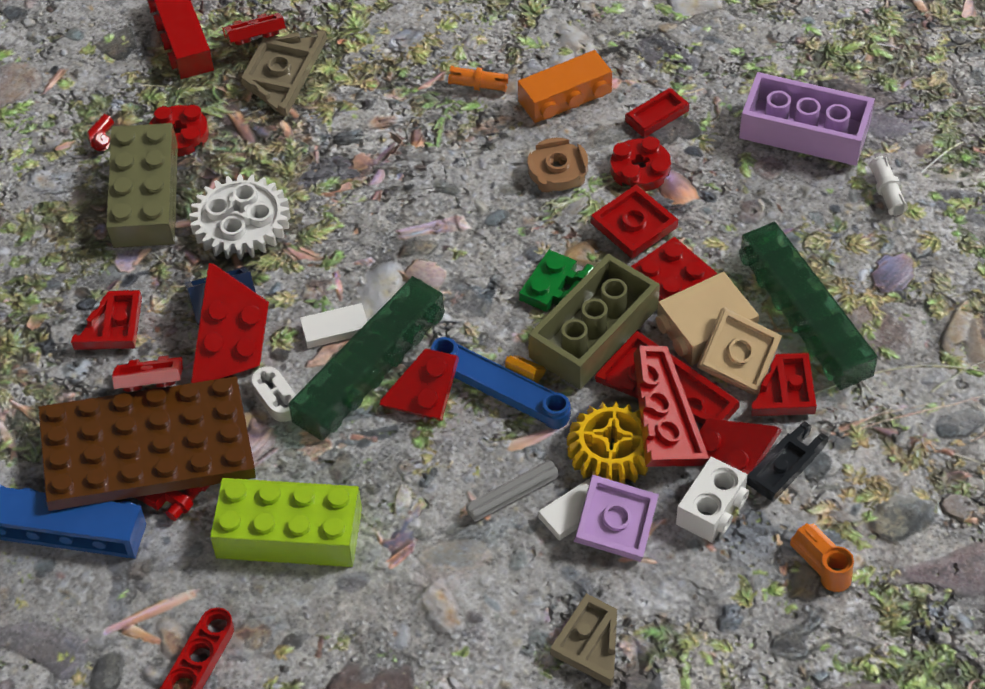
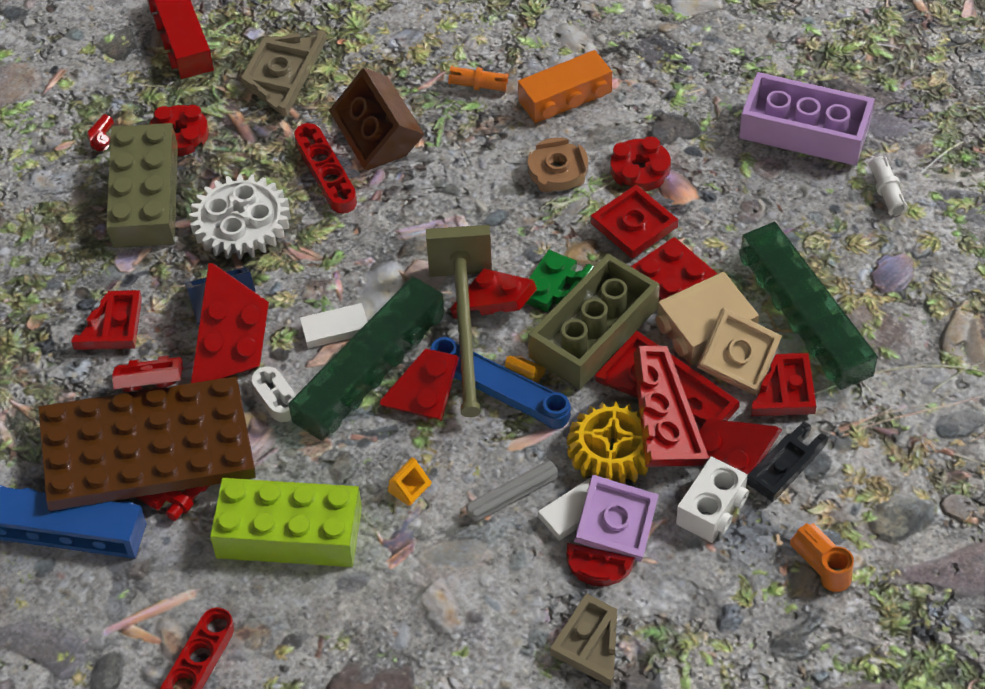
red plate [222,13,286,45] -> none
red tile [625,87,690,138] -> none
none -> red beam [294,123,357,214]
none -> reddish brown slope [329,67,424,170]
none -> light orange slope [388,457,432,506]
none -> olive tile [426,225,492,417]
none -> red wing [450,269,537,319]
none -> red tile [566,543,635,586]

